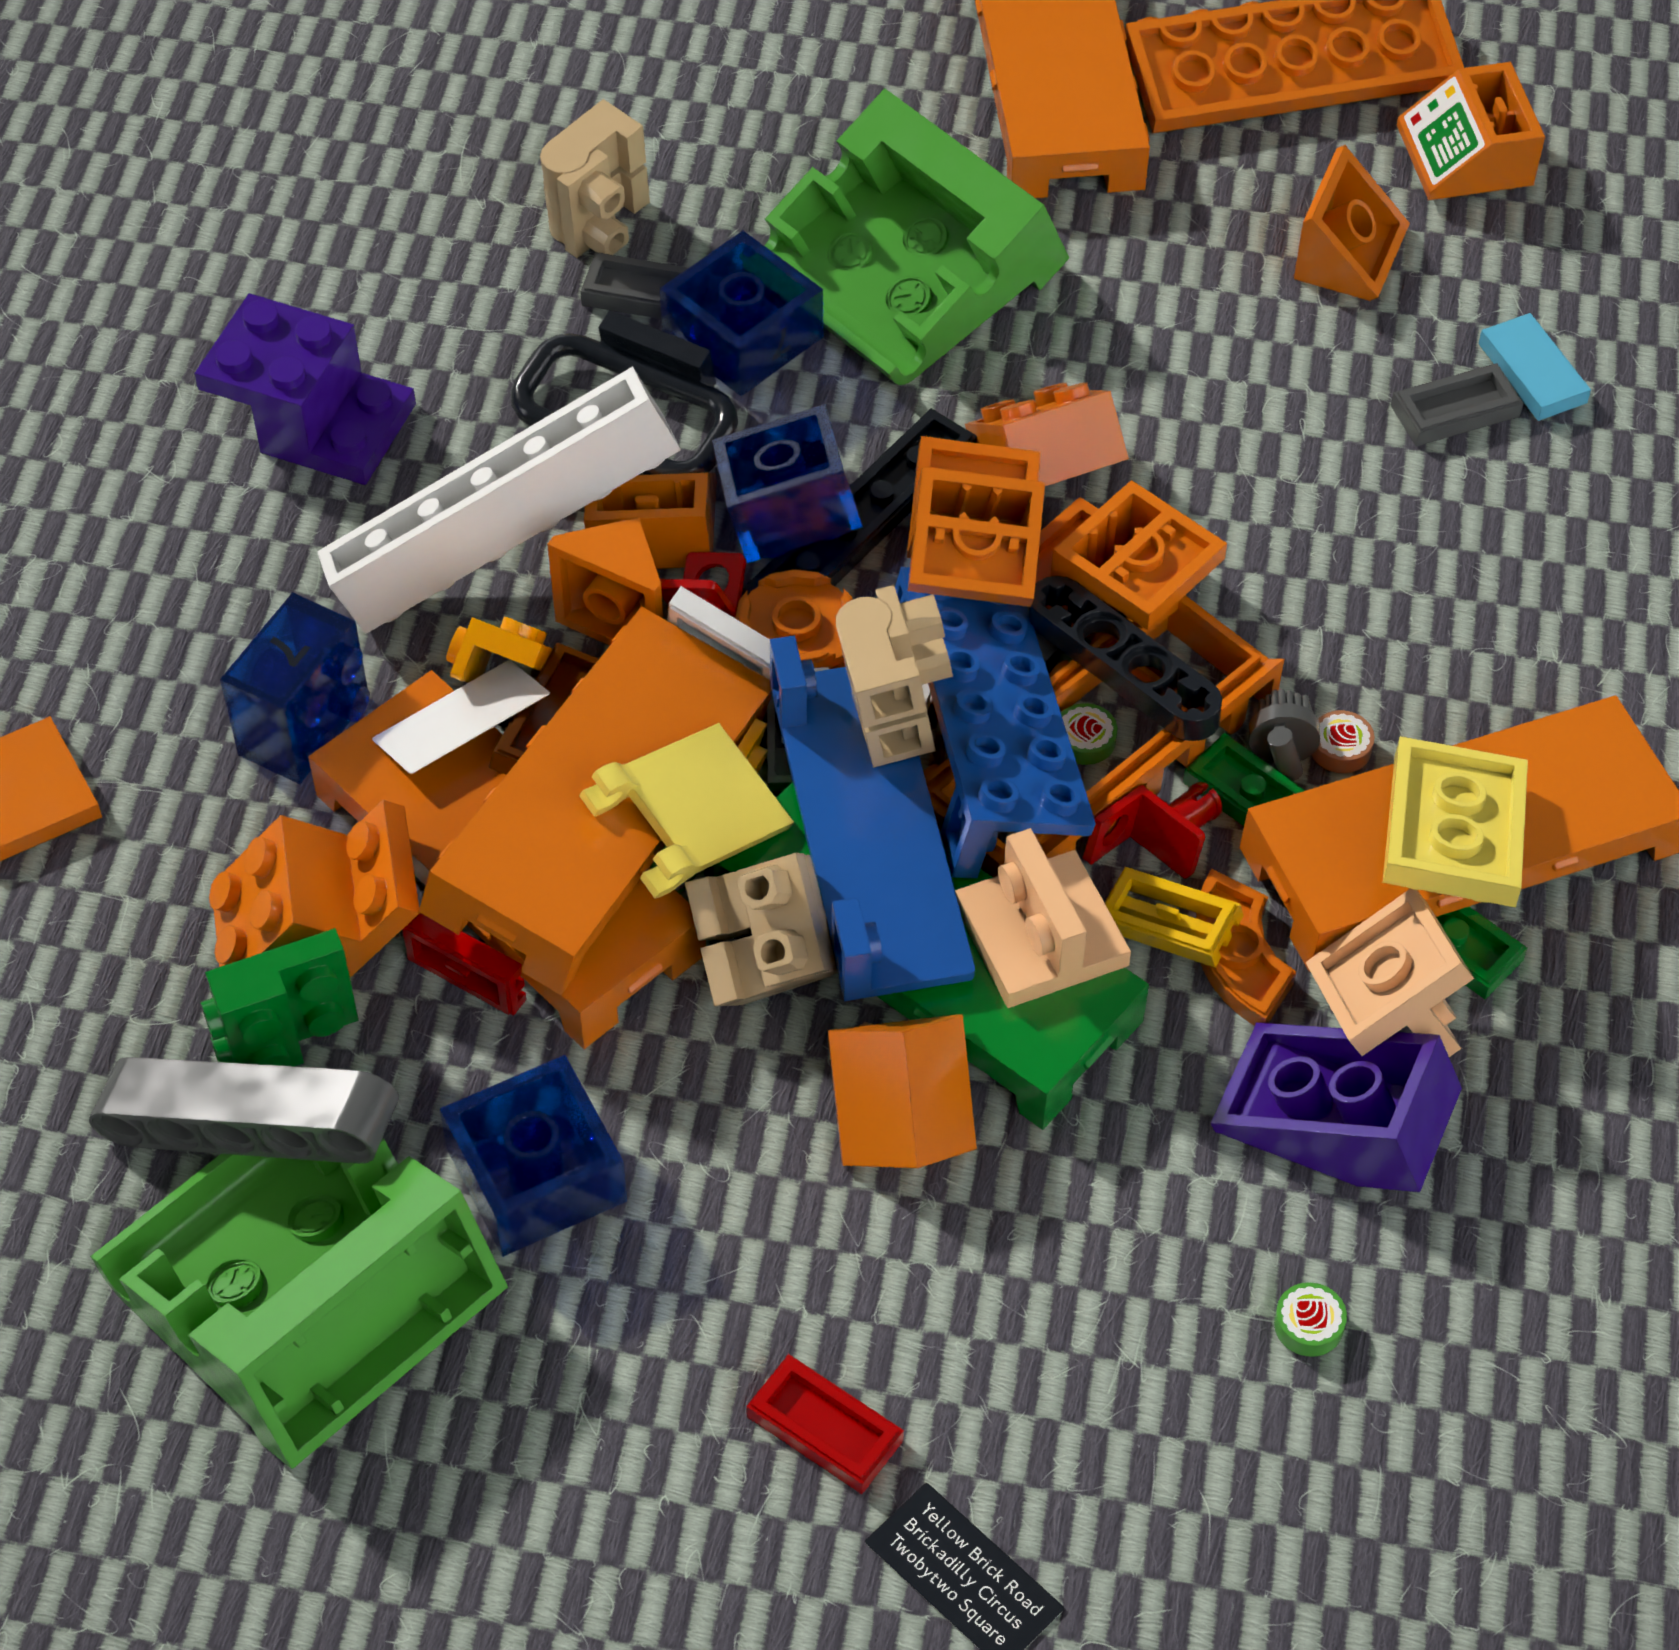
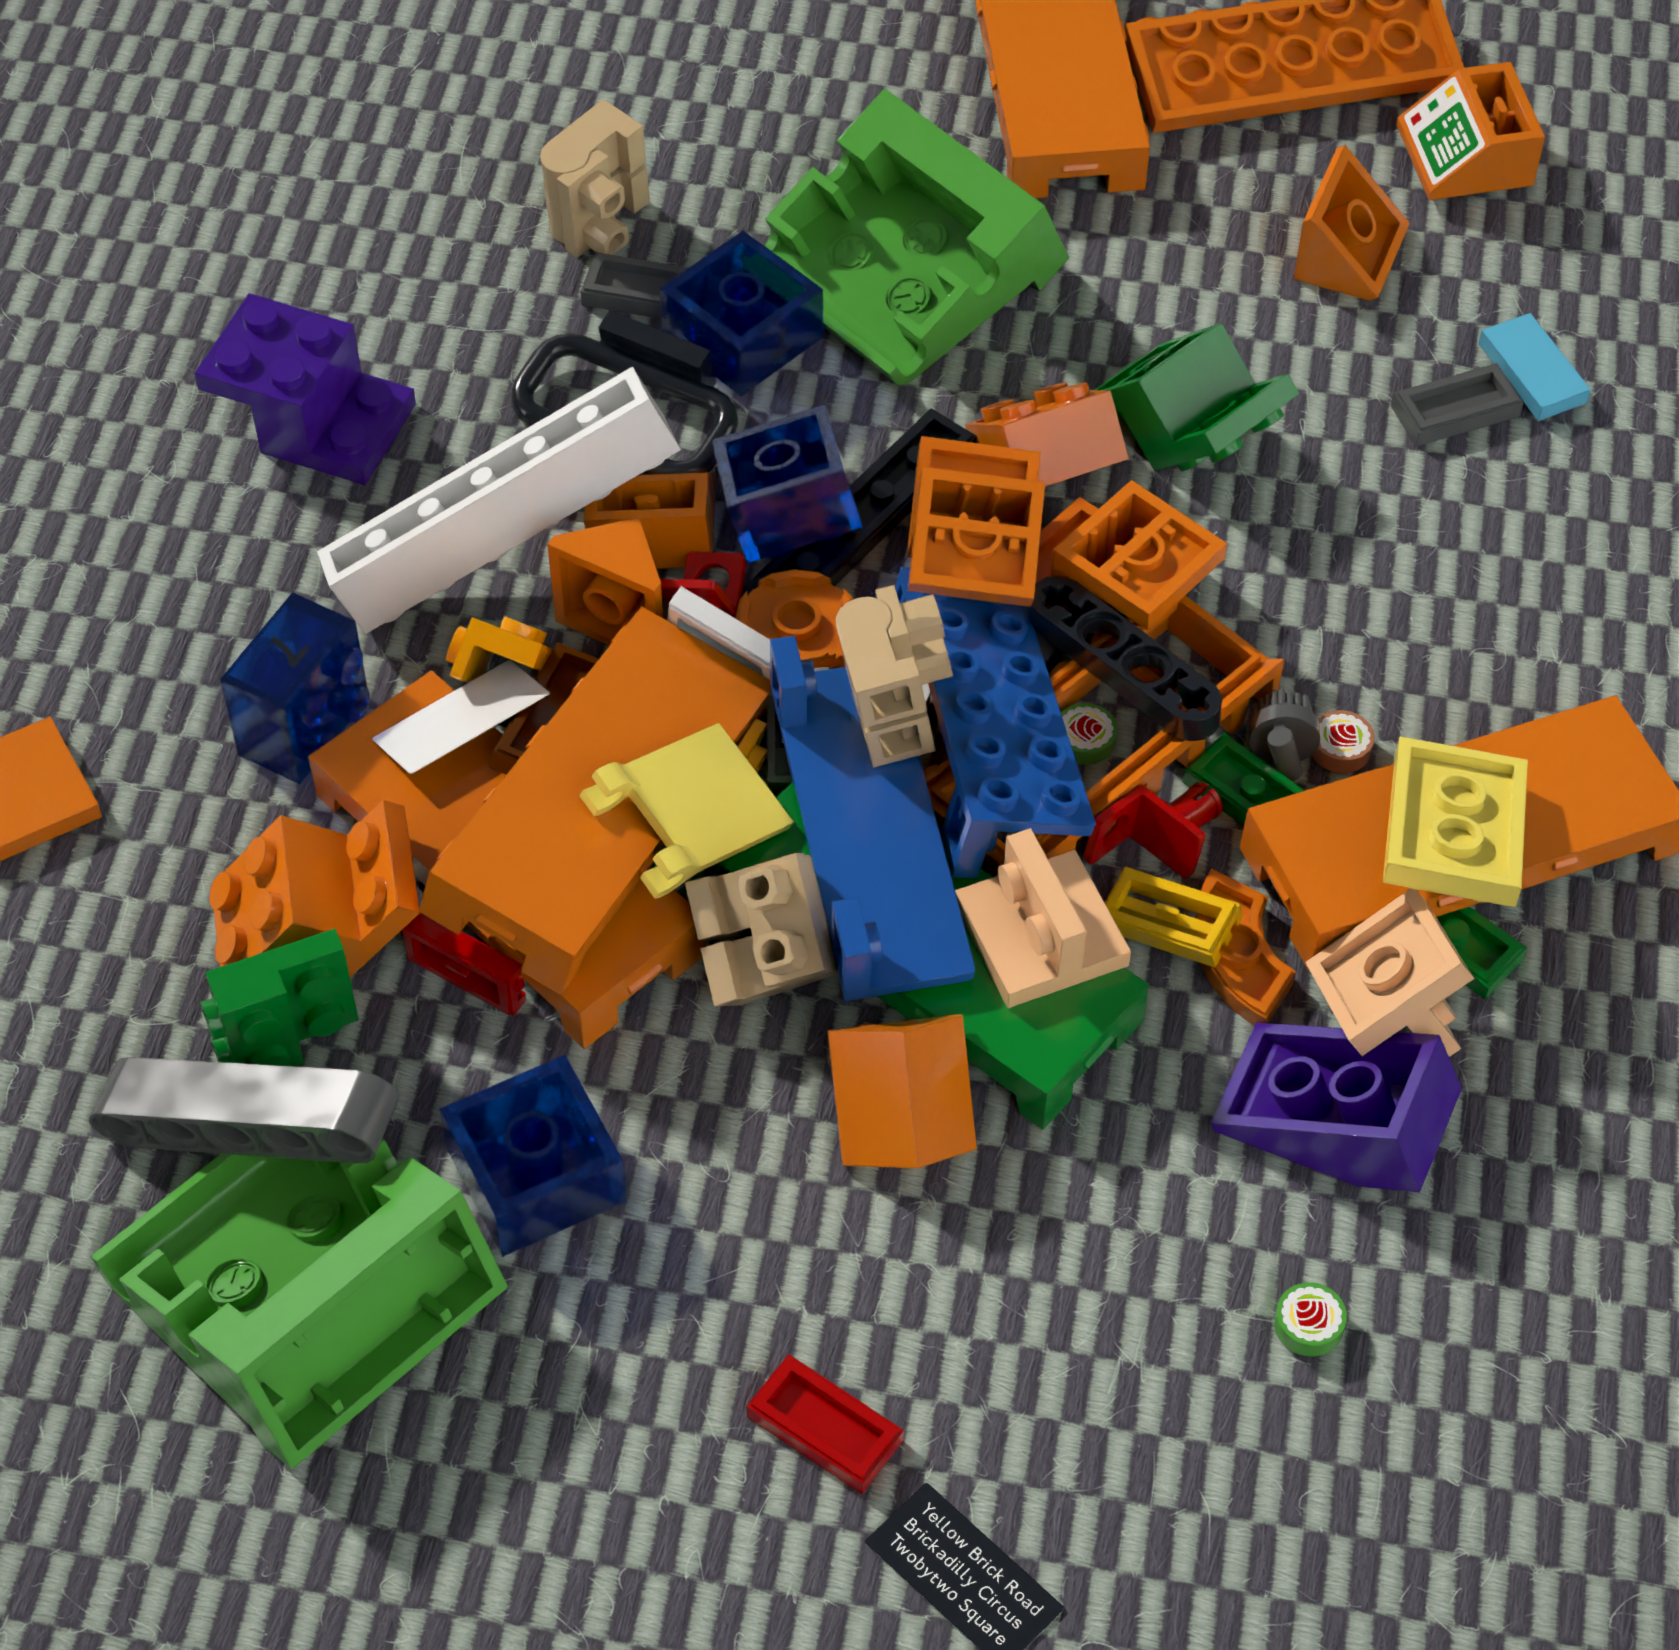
none -> green bracket [1094,323,1300,471]

